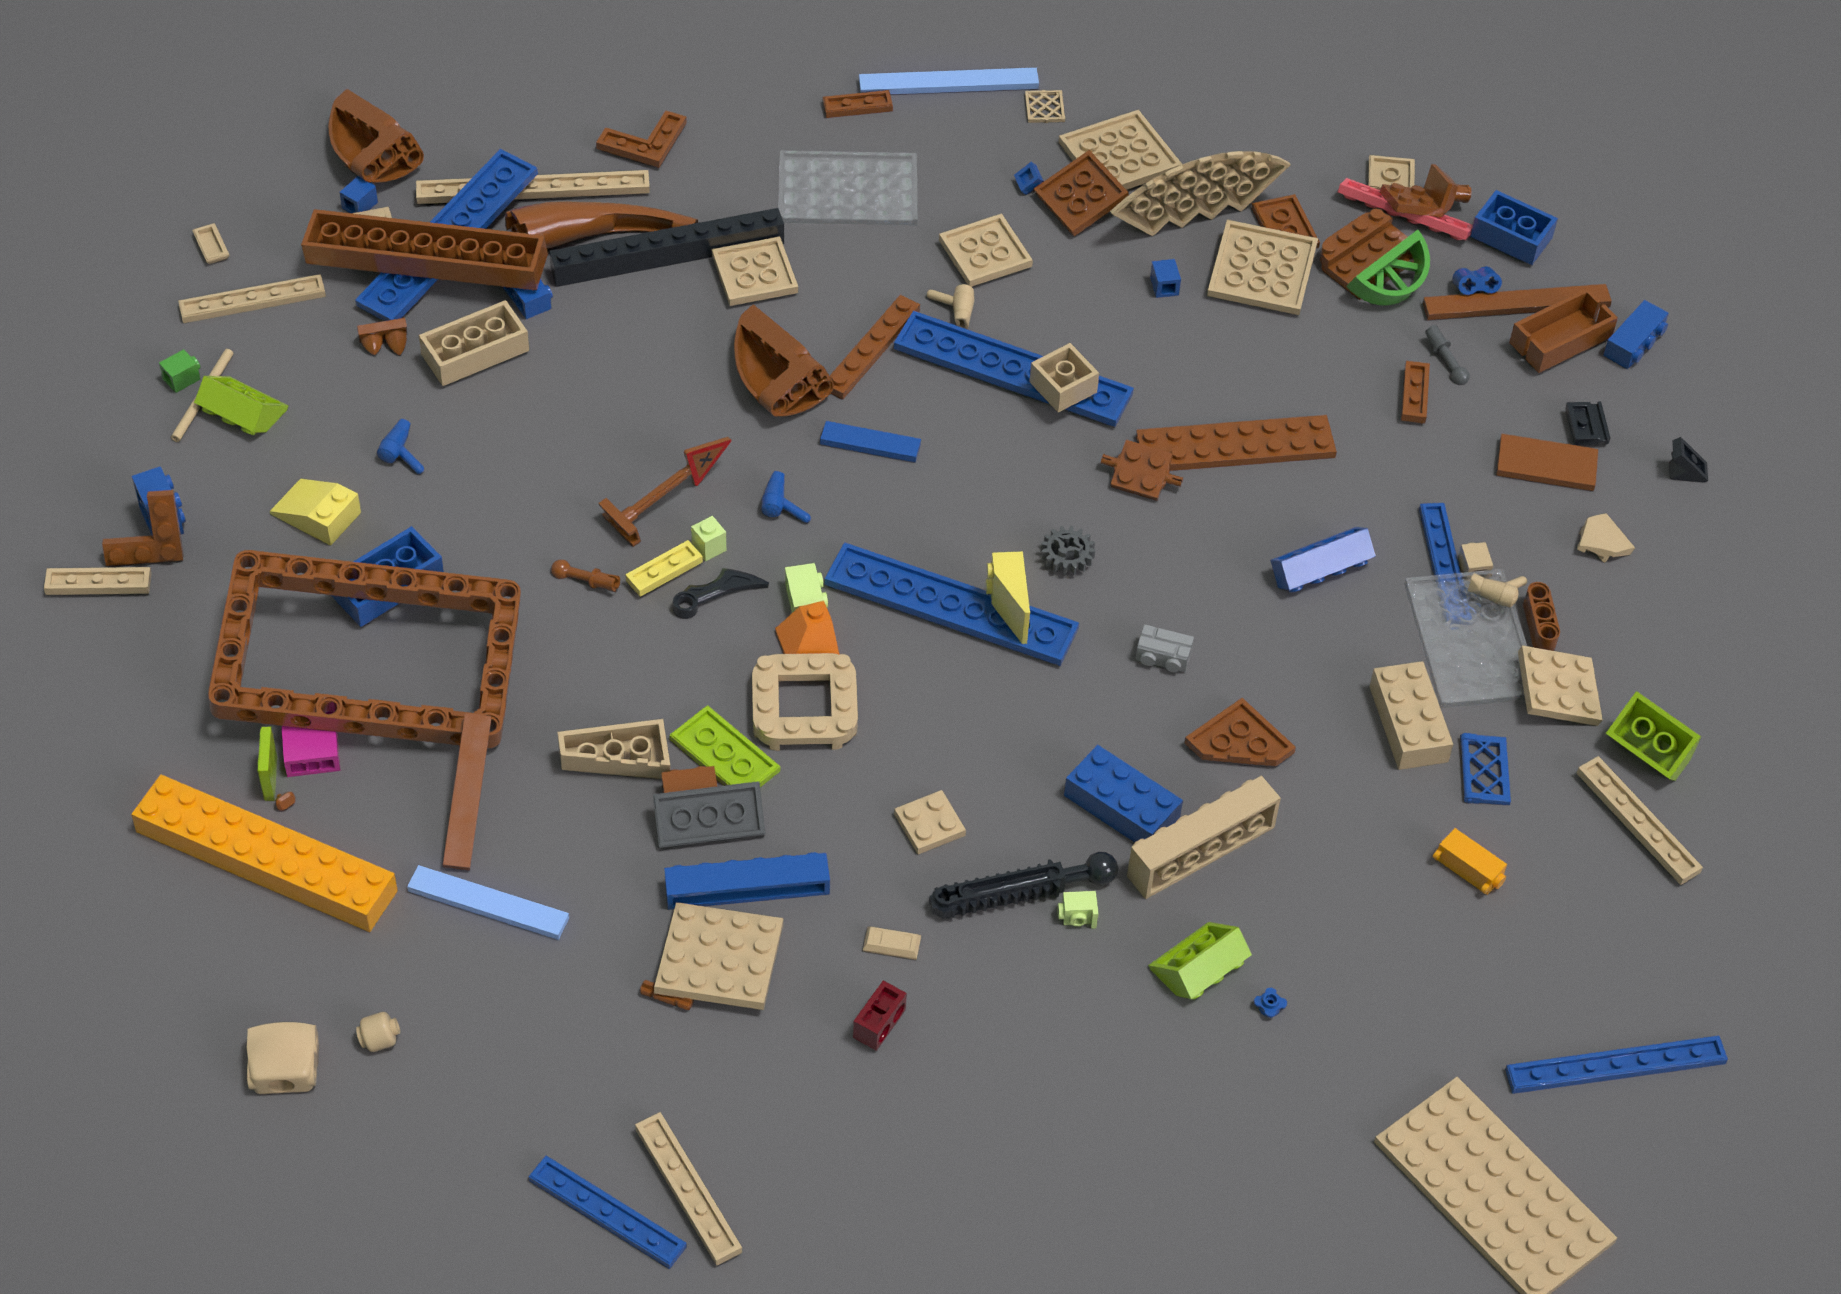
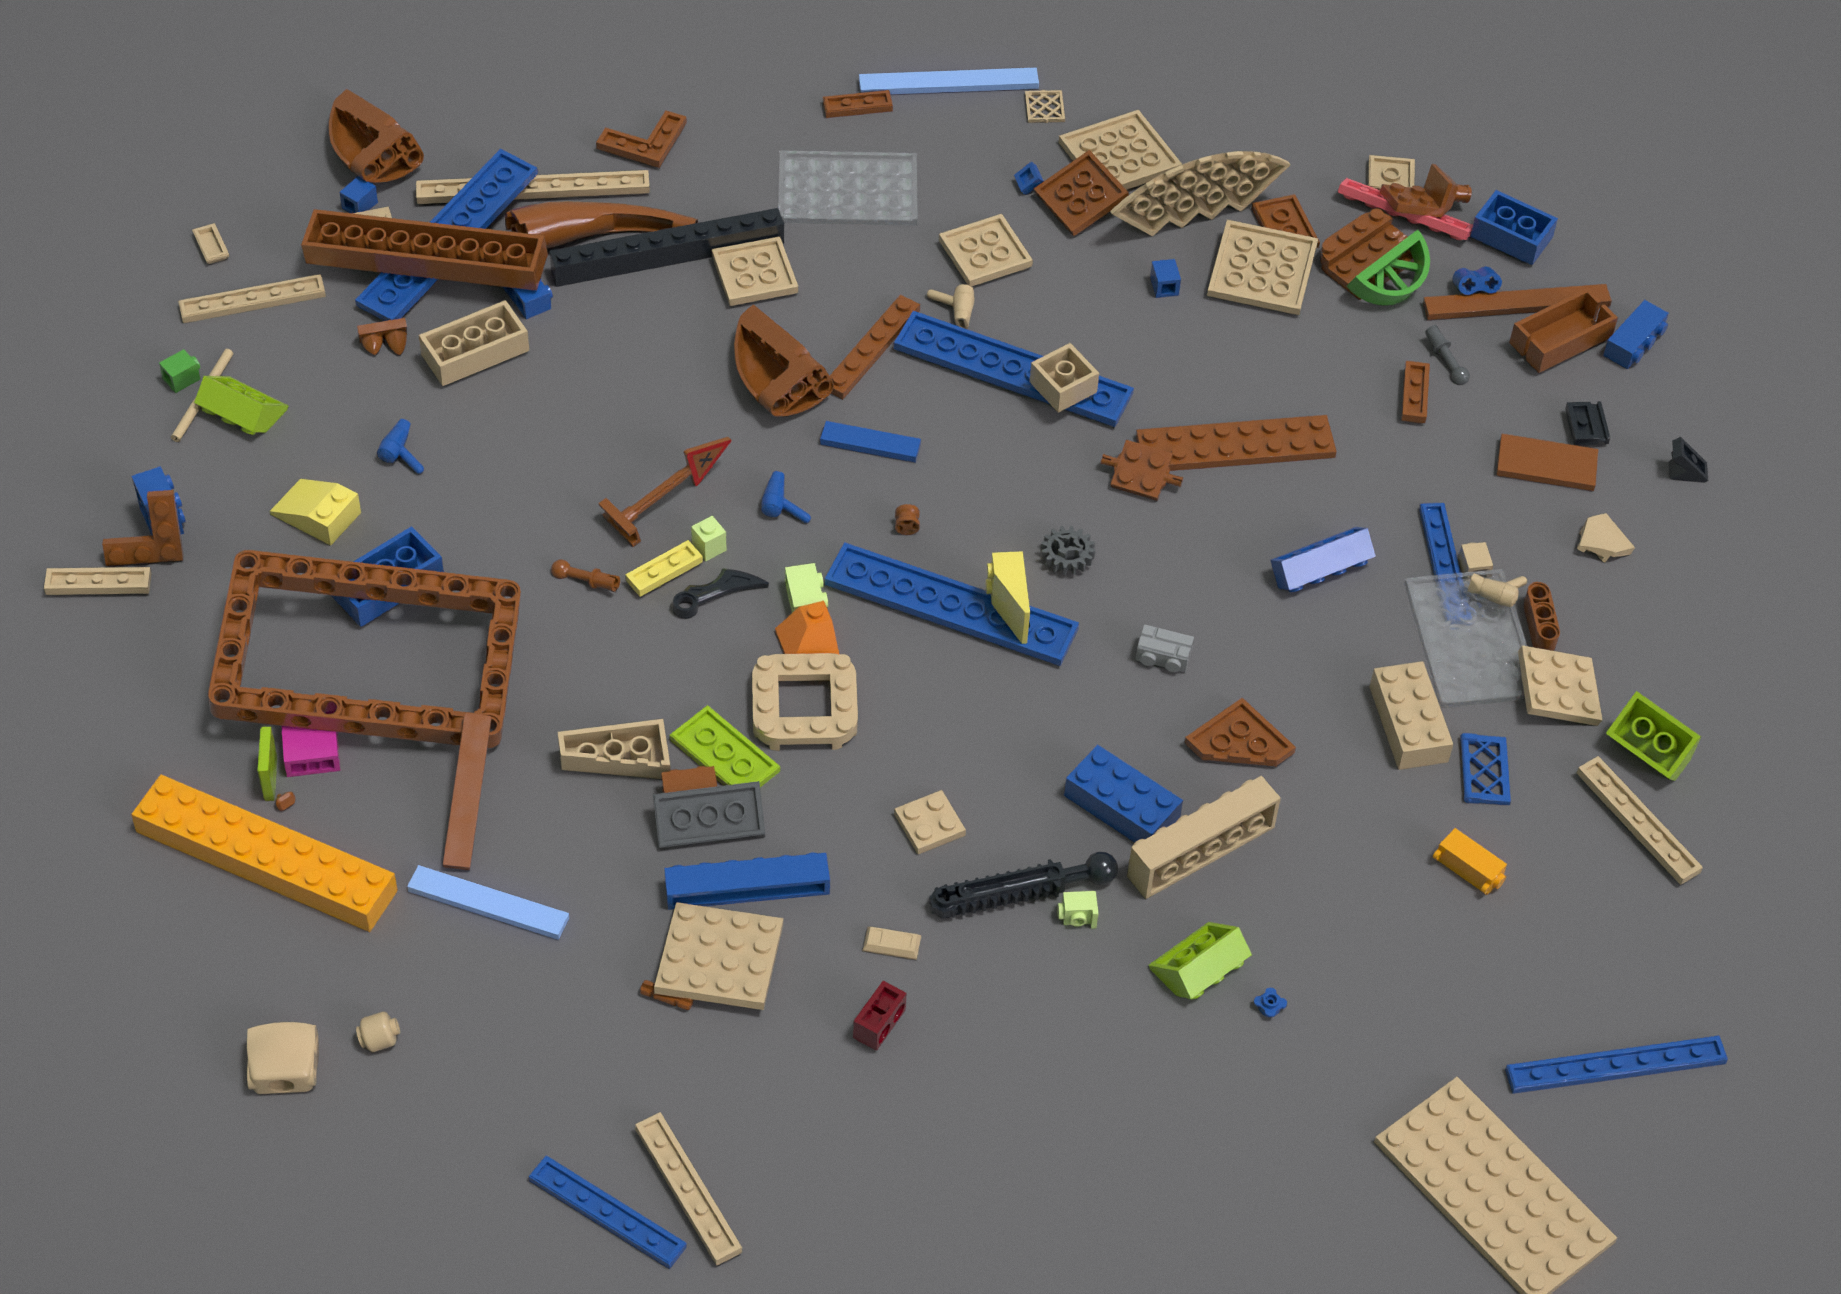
none -> dark orange wheel [895,504,920,535]

